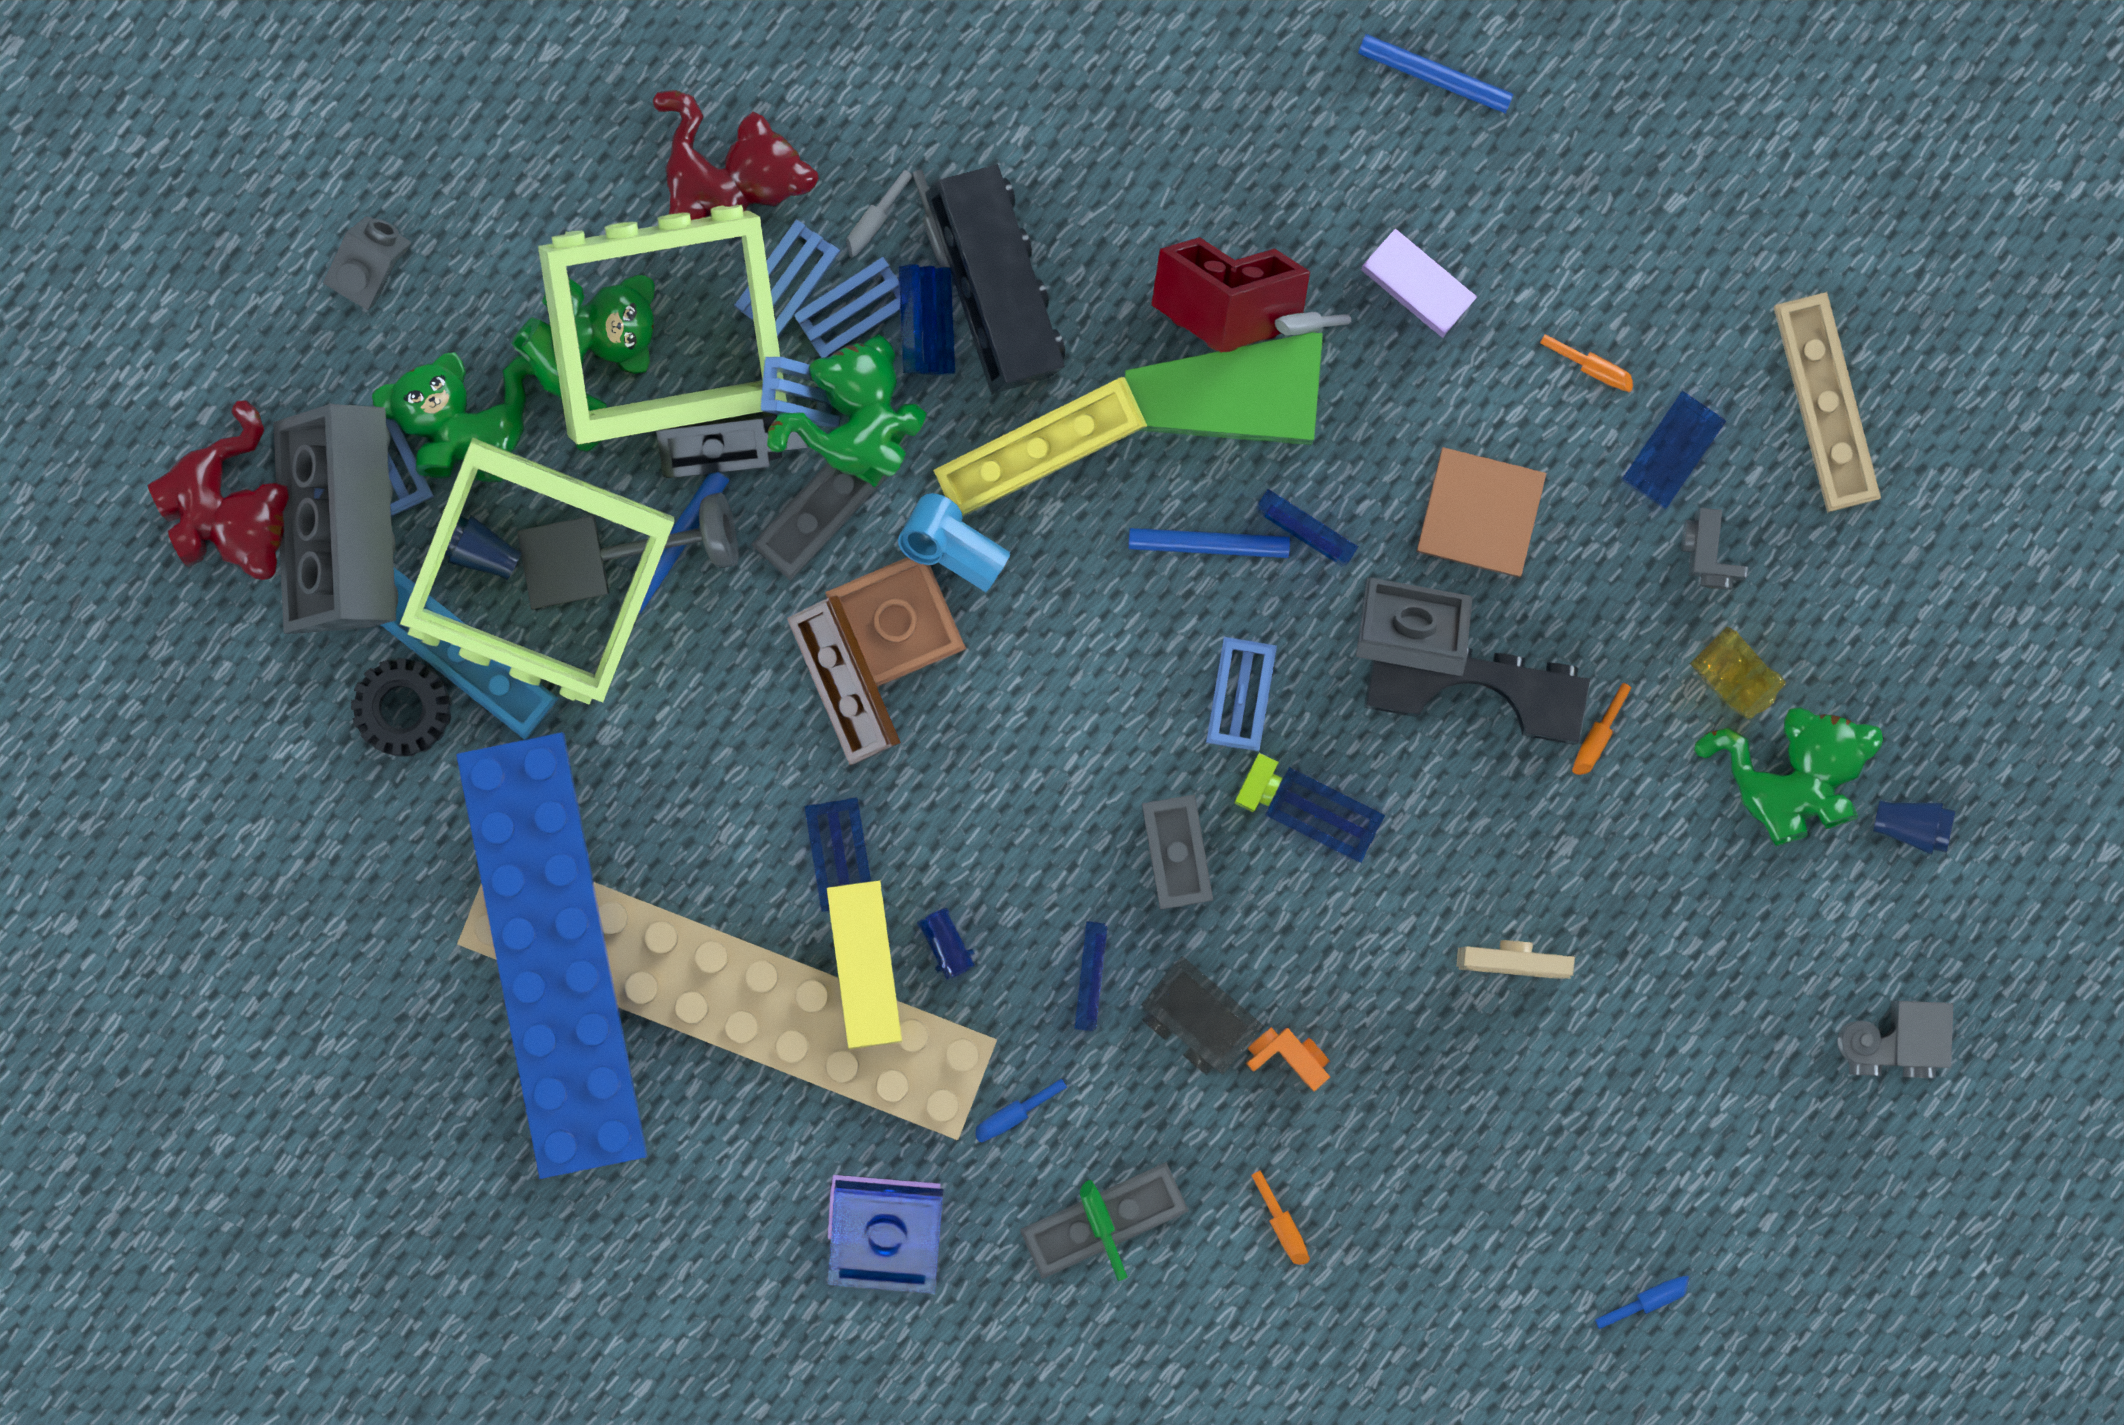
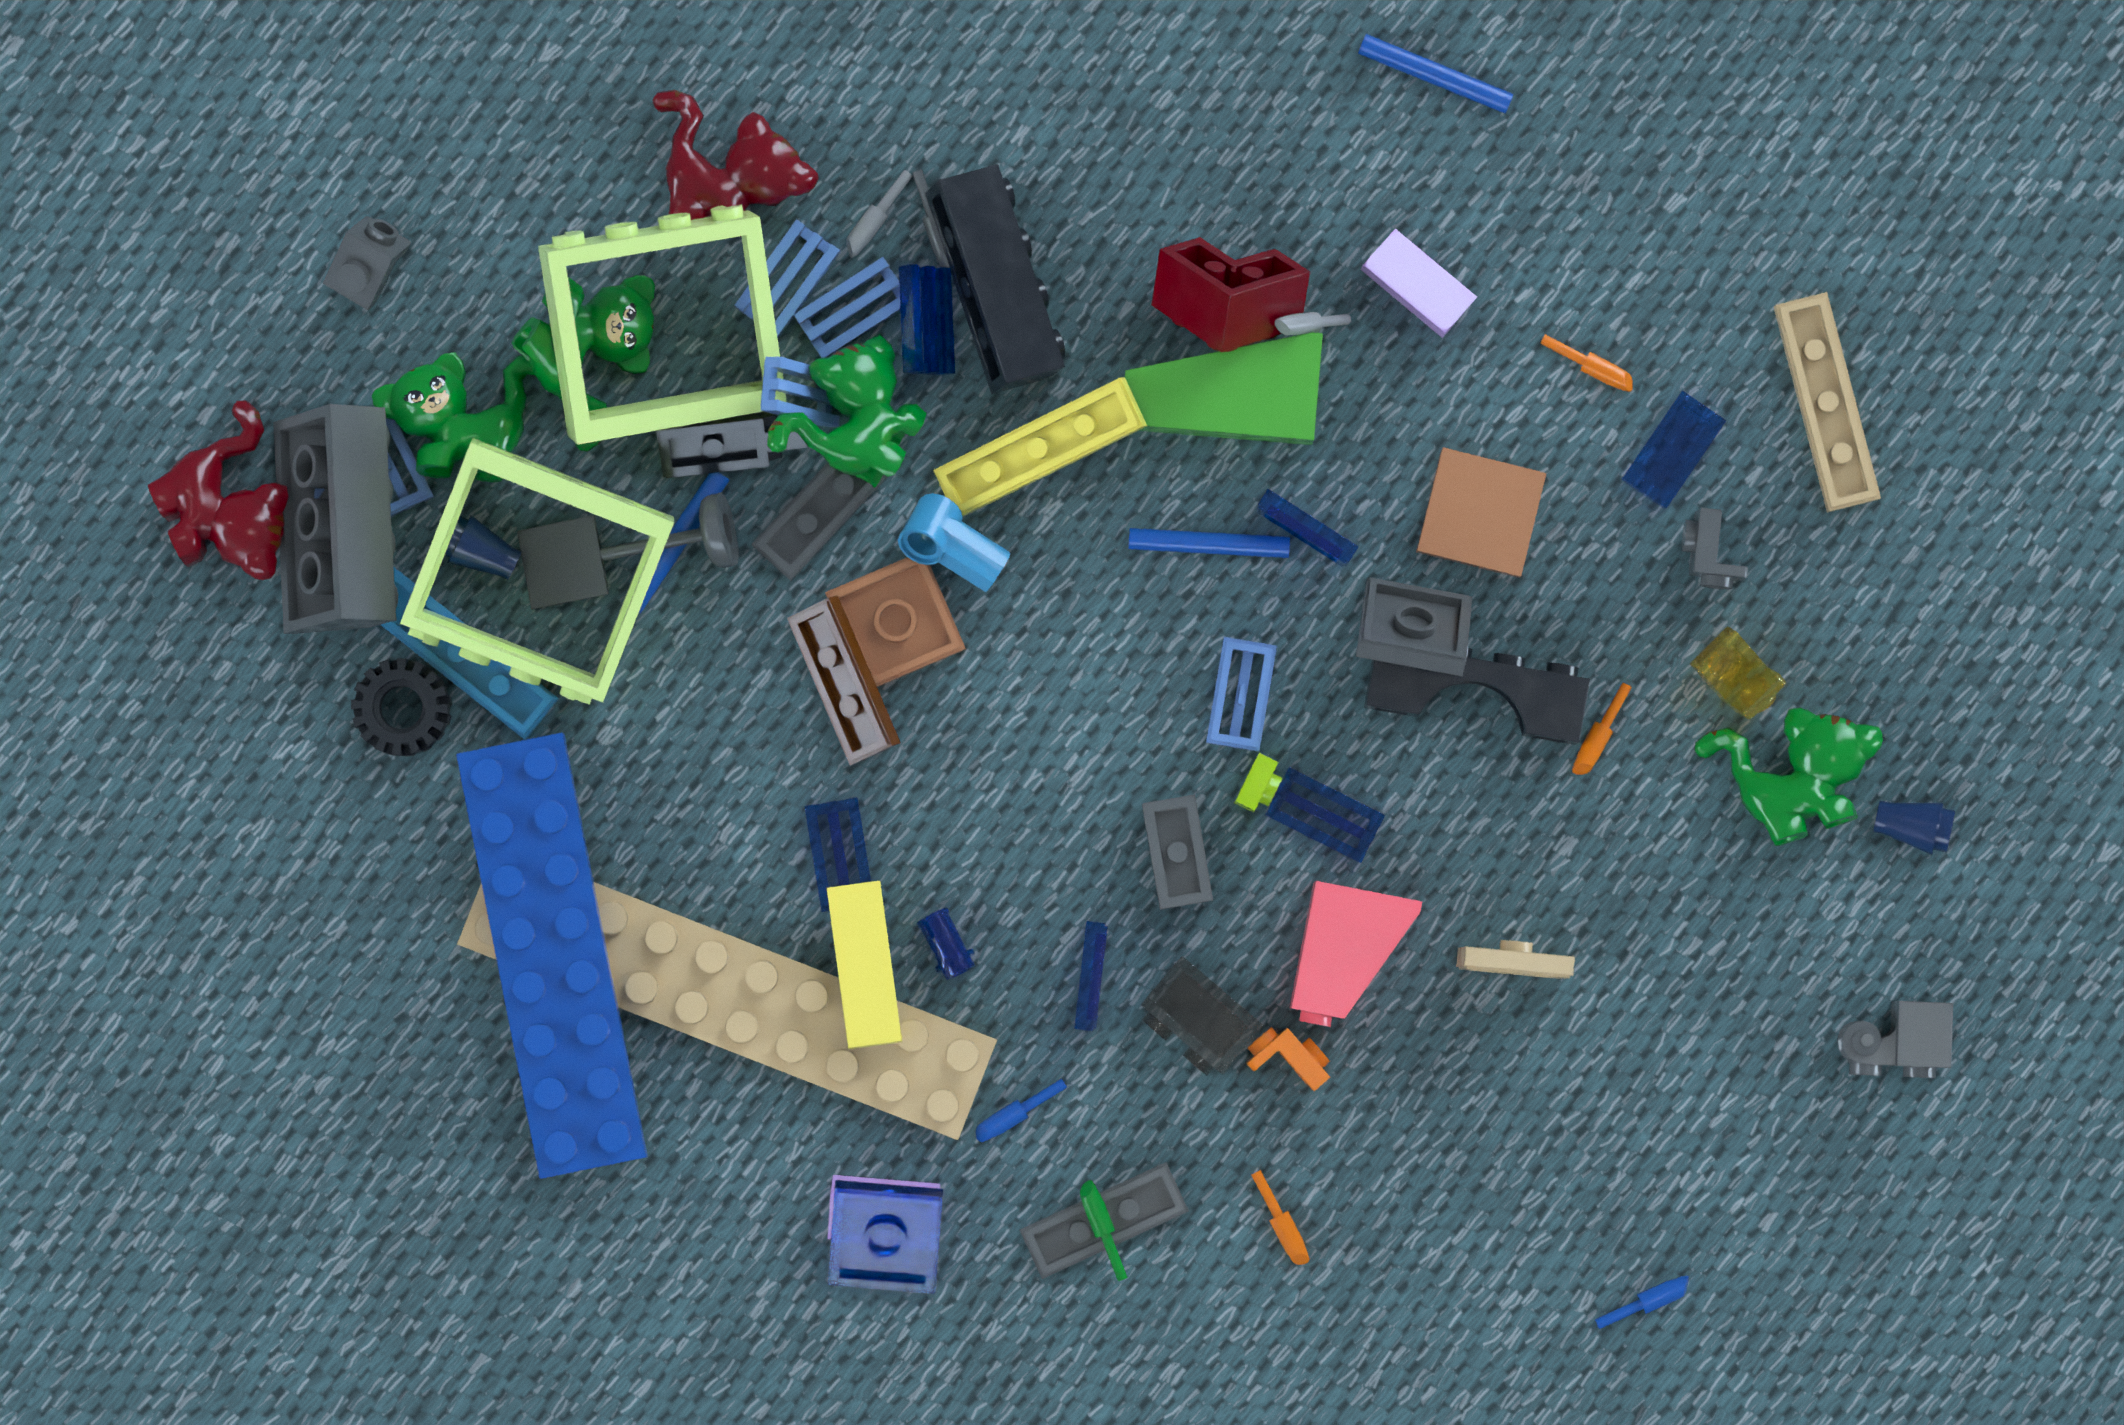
none -> coral slope [1289,881,1422,1027]

